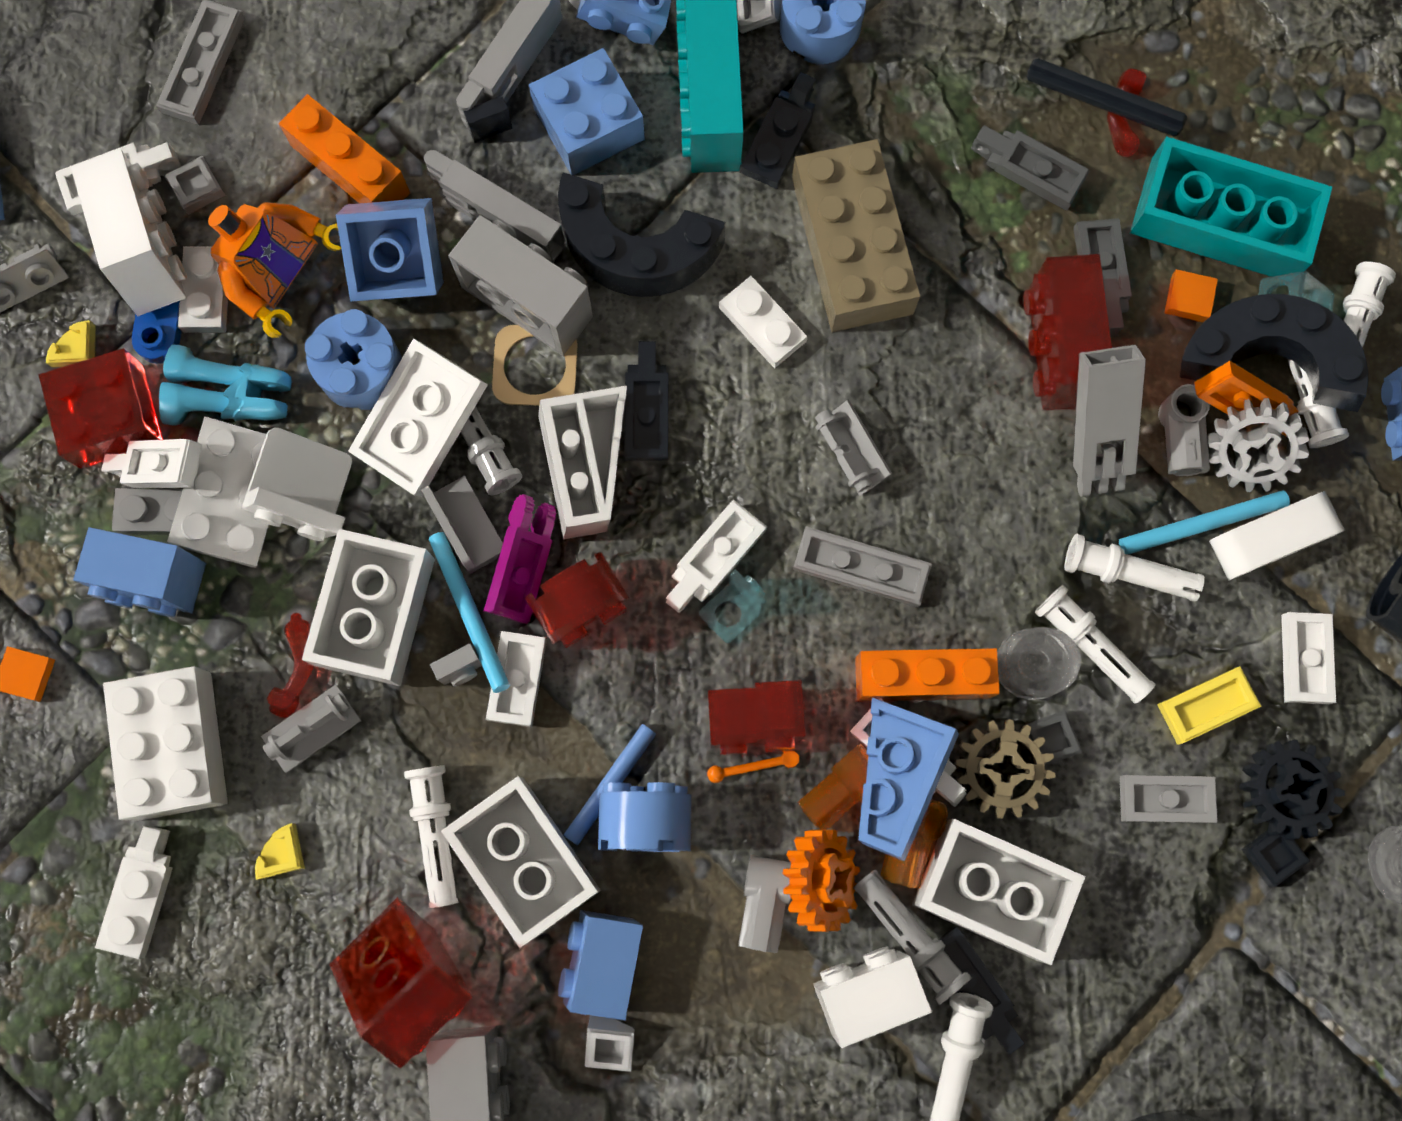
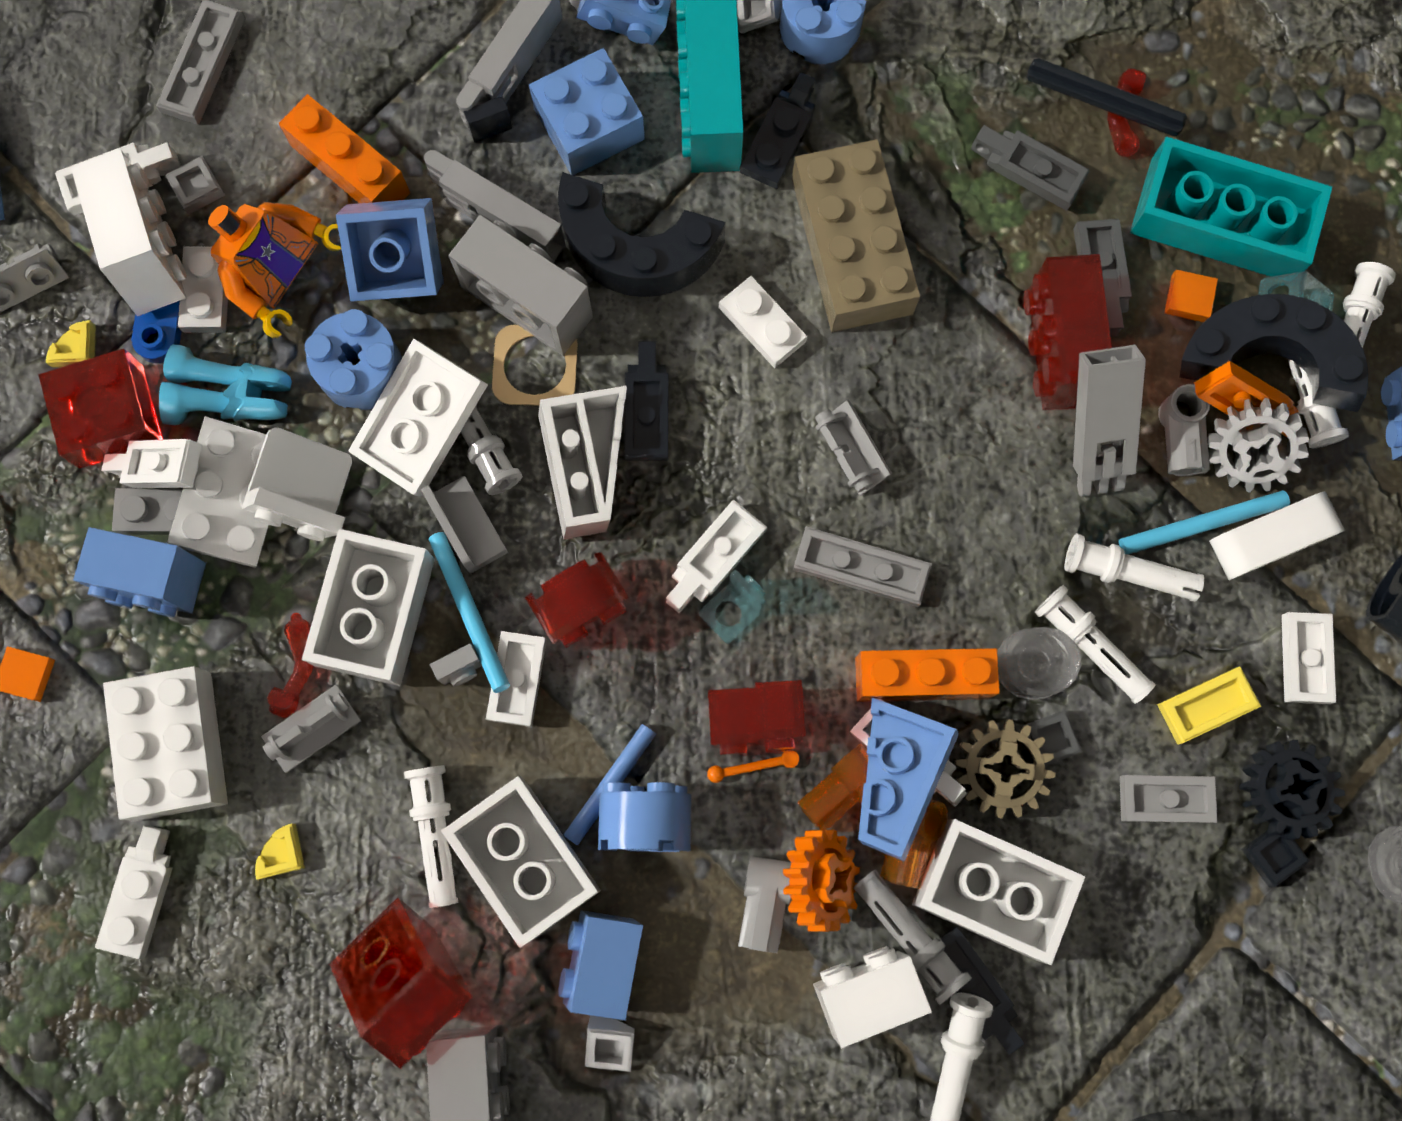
magenta hinge [484,494,557,624] -> none

